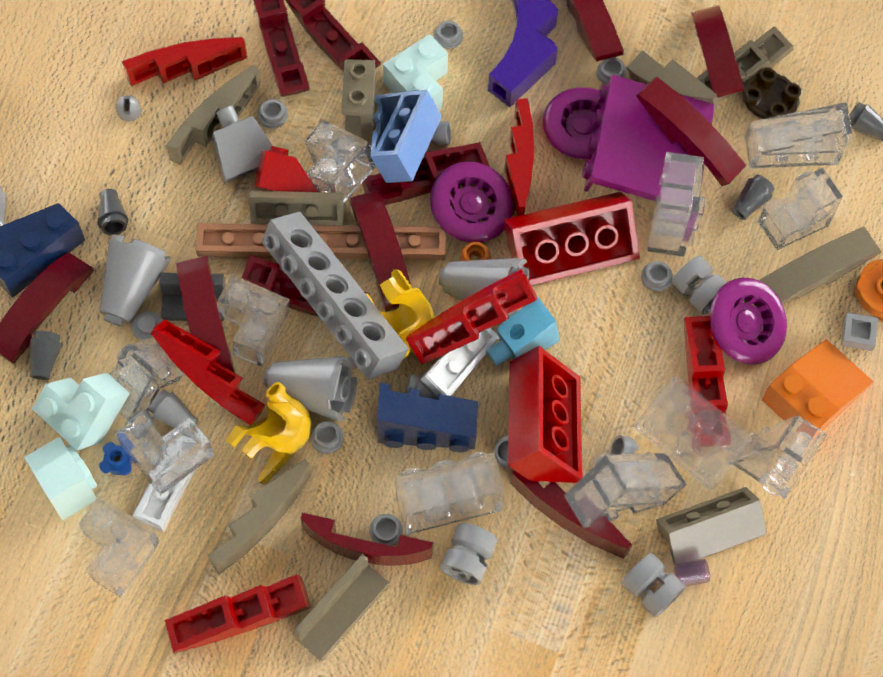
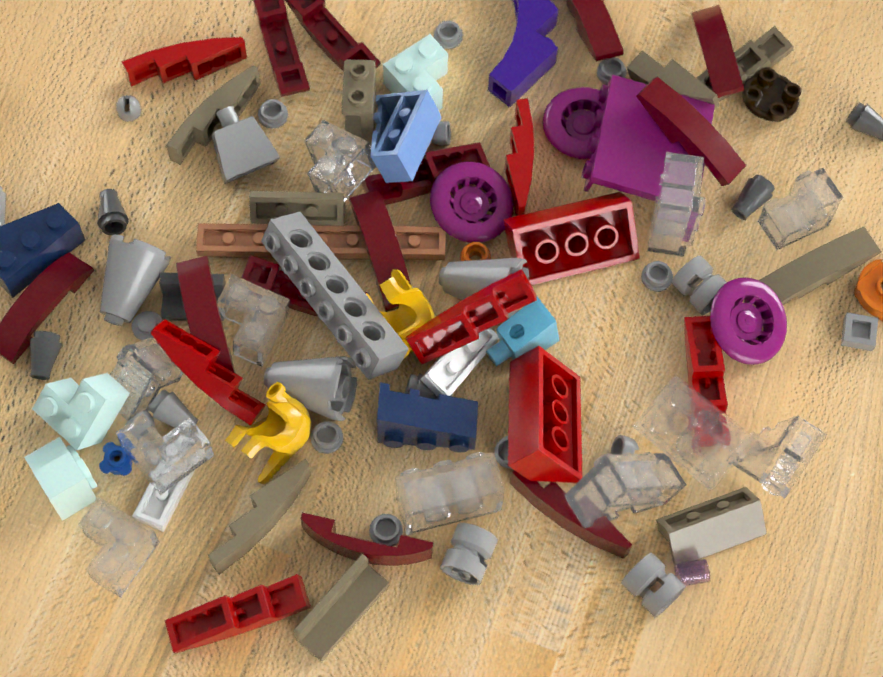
red slope [254,146,318,192] -> none
clear wedge [745,102,853,168] -> none
orange slope [762,339,874,444] -> none

